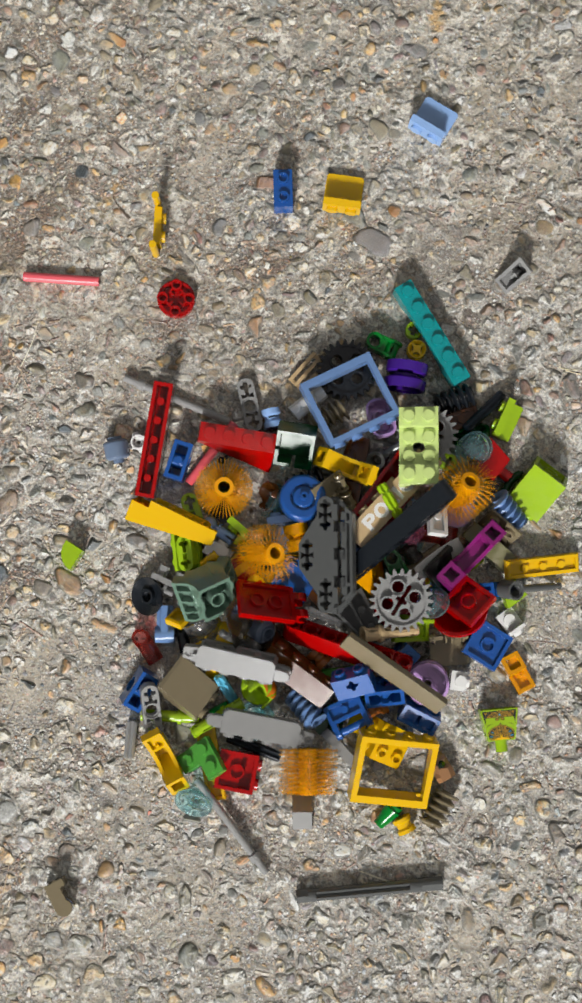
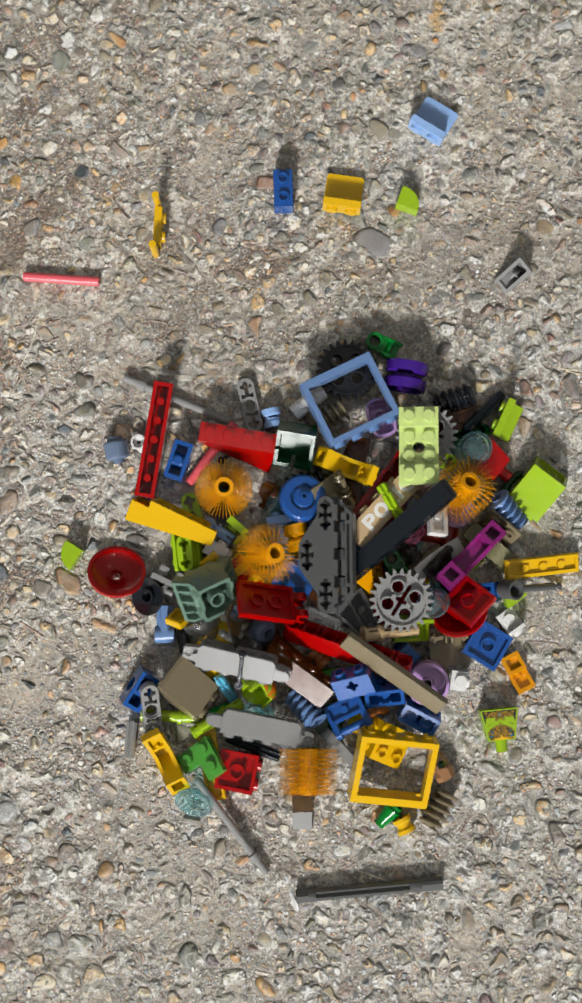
dark tan leg [44,875,75,917] -> none
clear red piece [132,627,164,666] -> none
red tile [157,279,195,319] -> none
tan tile [288,352,322,390] -> none
dark grey piece [366,442,399,470] -> none
teal arch [393,279,471,389] -> none
lime bush [405,322,421,340] -> none
yellow wheel [406,340,426,361] -> none
none -> red dish [87,546,146,598]
none -> hinge [234,650,246,689]
none -> lime brick [395,186,419,216]

